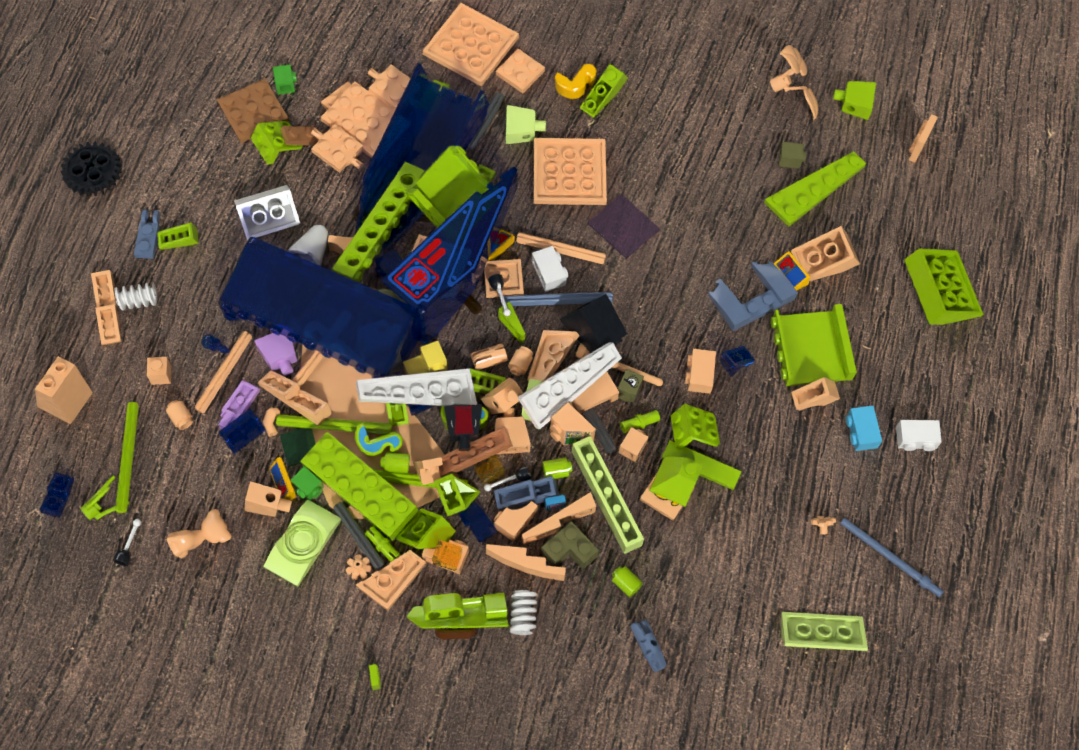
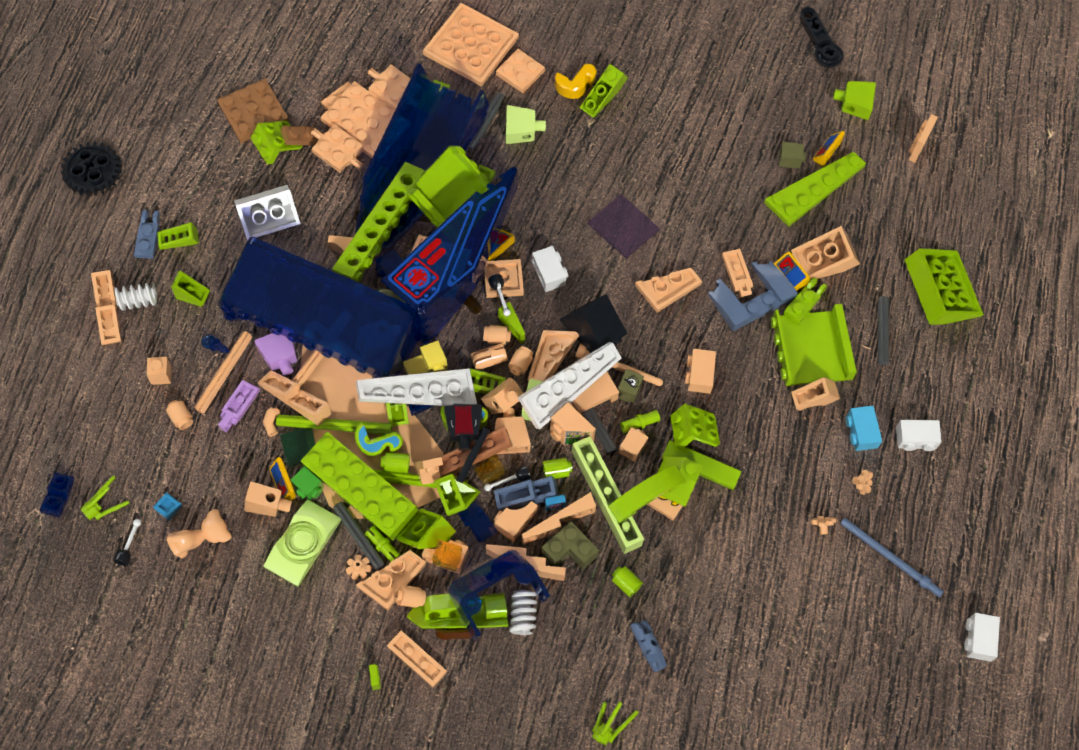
light nougat slope [35,356,93,424] -> none
lime axle [115,402,139,513] -> none
clear blue hinge [218,409,266,454] -> none
bright green brick [273,65,297,95] -> none
white cone [285,225,329,276] -> none
sand blue axle [502,292,613,306] -> none
light nougat axle [516,232,606,264] -> none
light nougat plate [534,138,607,205] -> none
clear blue slope [720,346,755,377] -> none
light nougat plant [770,45,818,120] -> none
yellowish green slope [781,612,868,651] -> none
none -> dark azure tile [153,492,182,521]
none -> lime slope [171,270,210,306]
none -> light nougat plate [387,631,447,688]
none -> light nougat brick [394,585,426,608]
none -> clear blue windscreen [448,550,550,641]
none -> black bar [456,427,490,484]
none -> light nougat brick [483,325,511,345]
none -> lime plant [592,702,639,746]
none -> lime slope [608,465,686,523]
none -> light nougat wing [635,268,702,313]
none -> light nougat hinge [722,249,753,297]
none -> lime hinge [783,277,827,324]
none -> black beam [800,7,844,68]
none -> yellow slope [813,131,845,166]
none -> light nougat plant [852,470,873,495]
none -> dark grey axle [878,296,889,366]
none -> white brick [964,613,1000,662]

